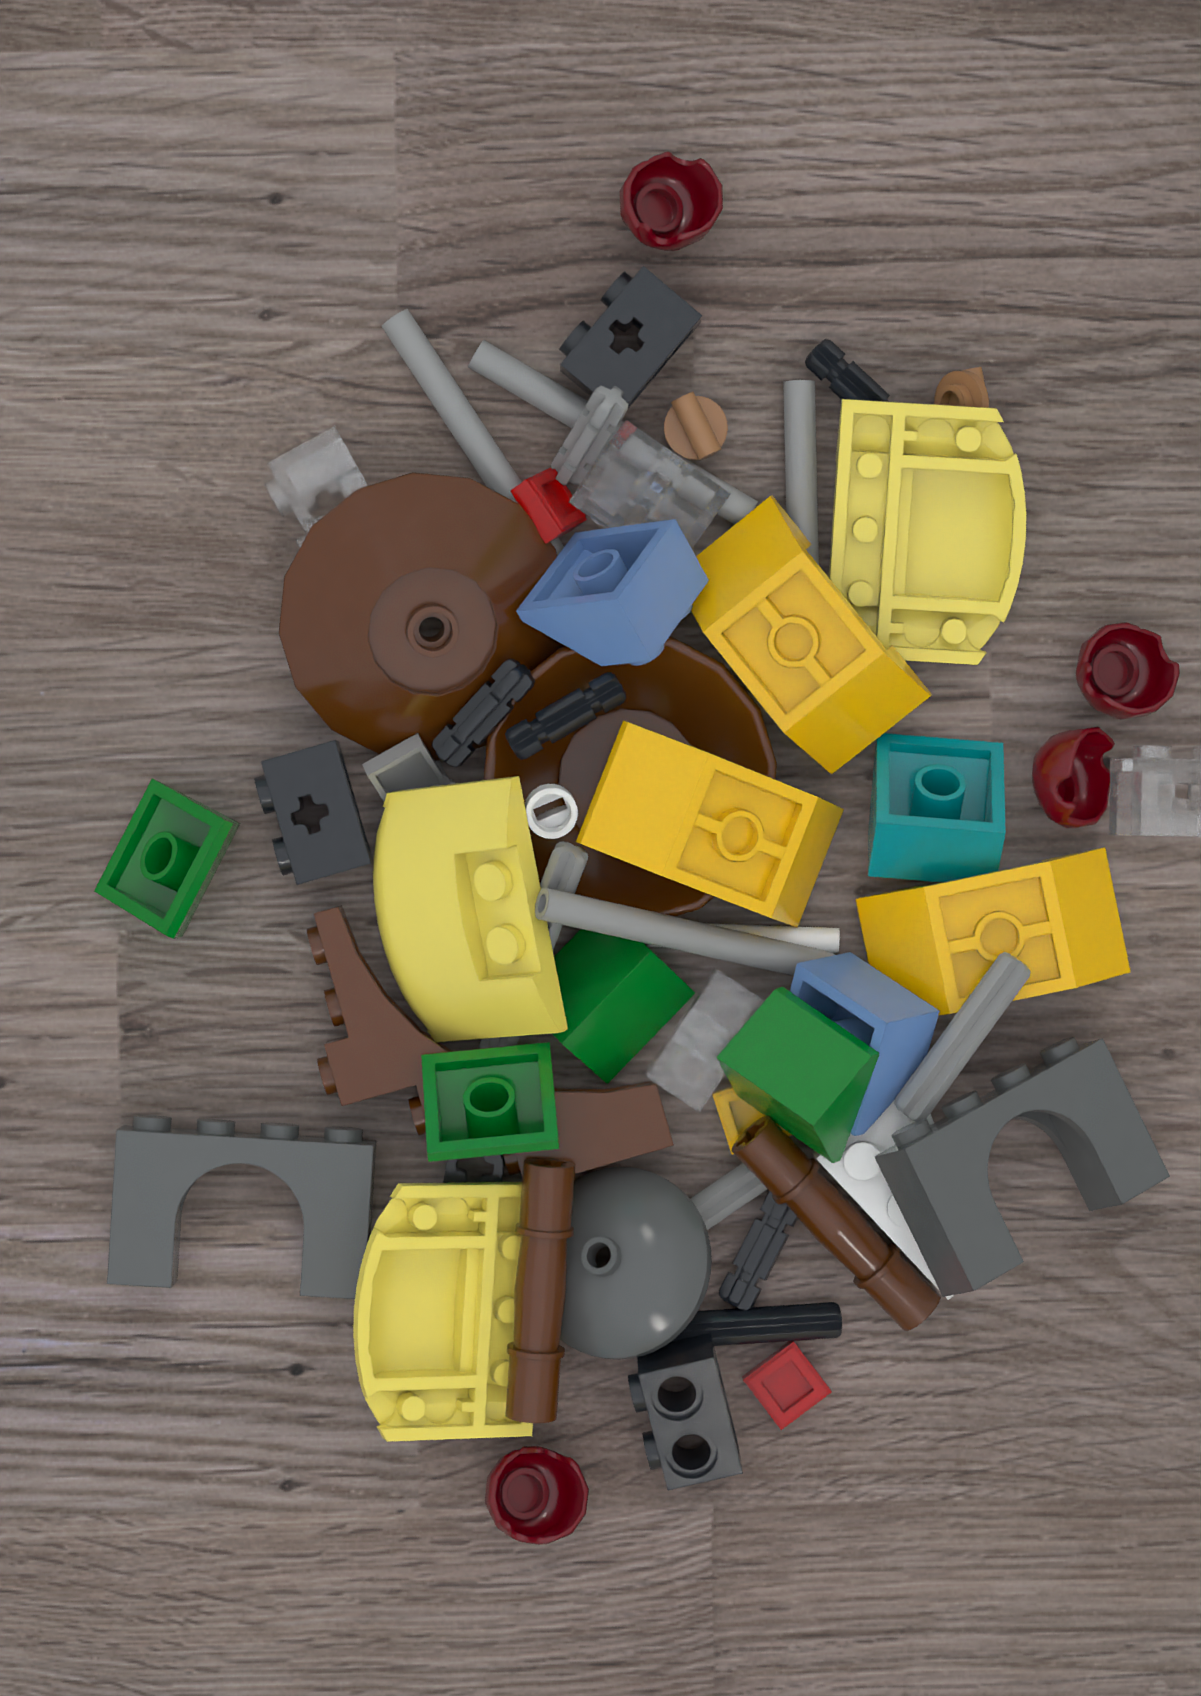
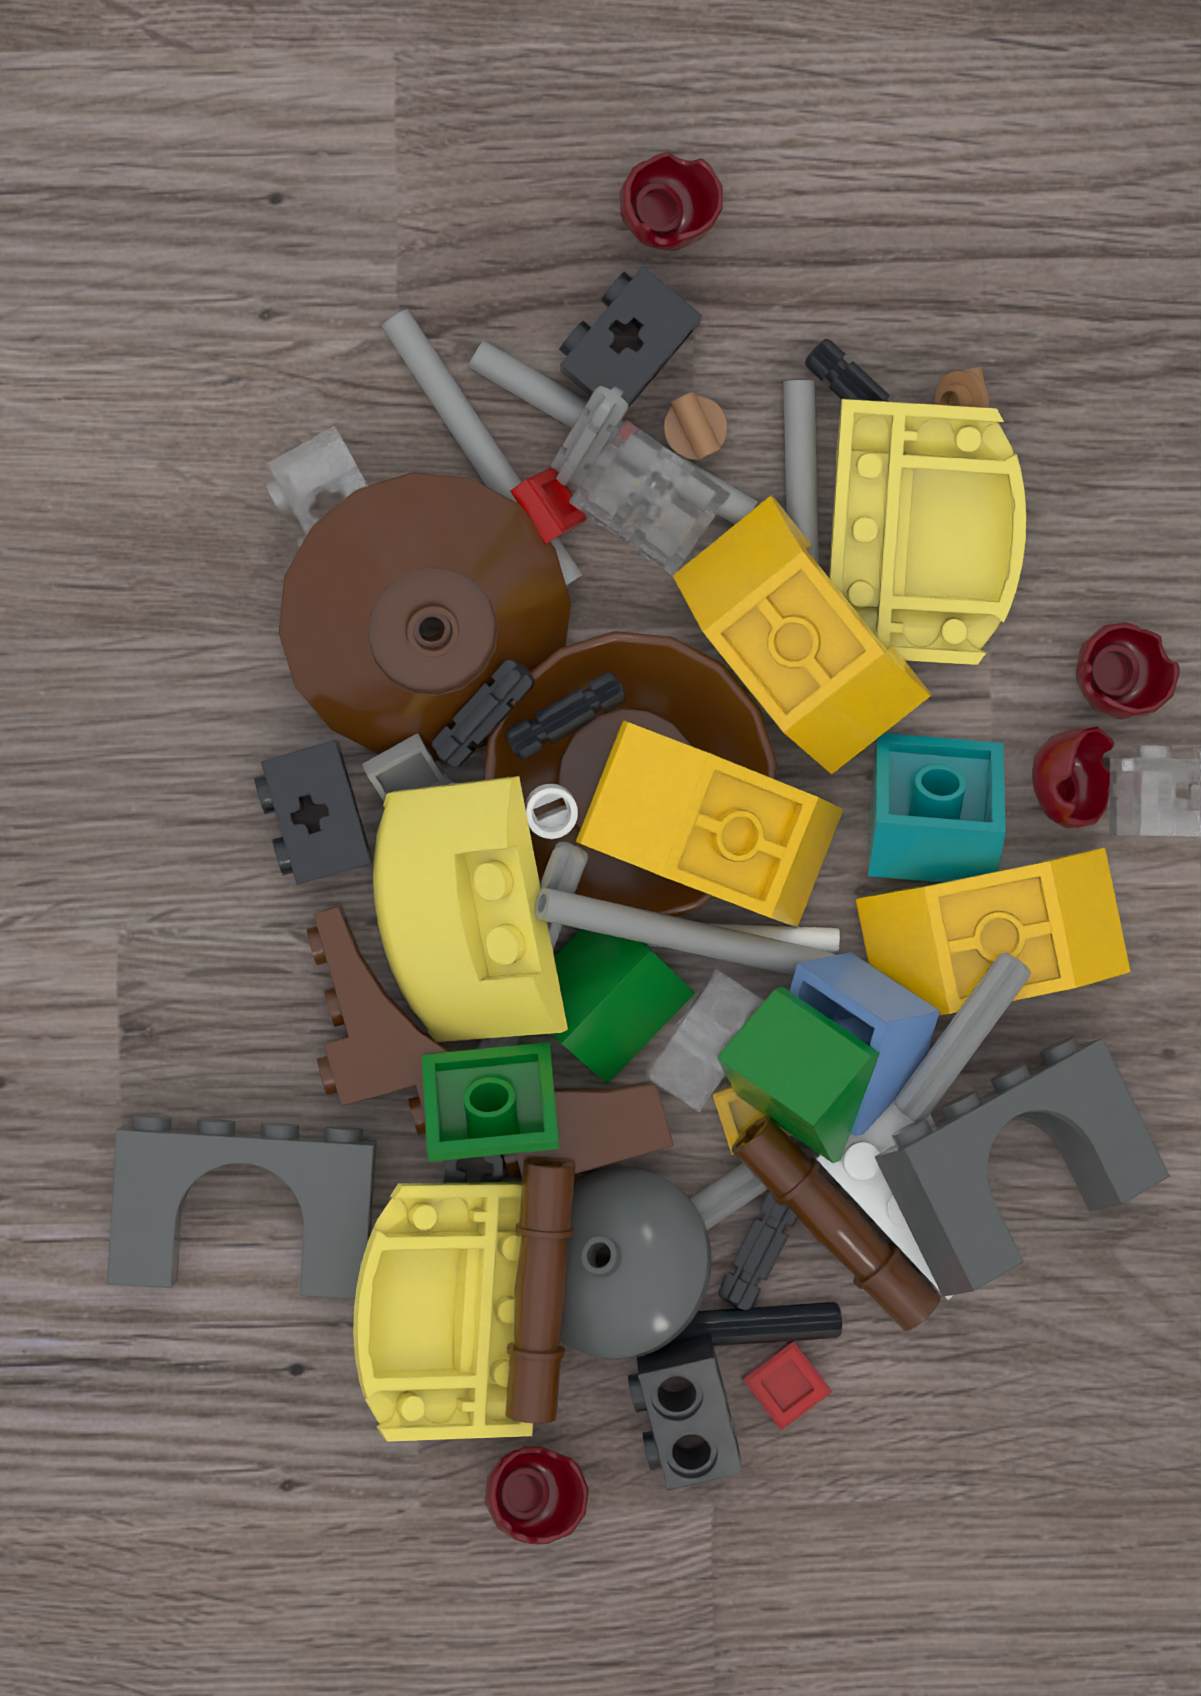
green slope [94,778,241,939] -> none
medium blue slope [516,519,709,666] -> none

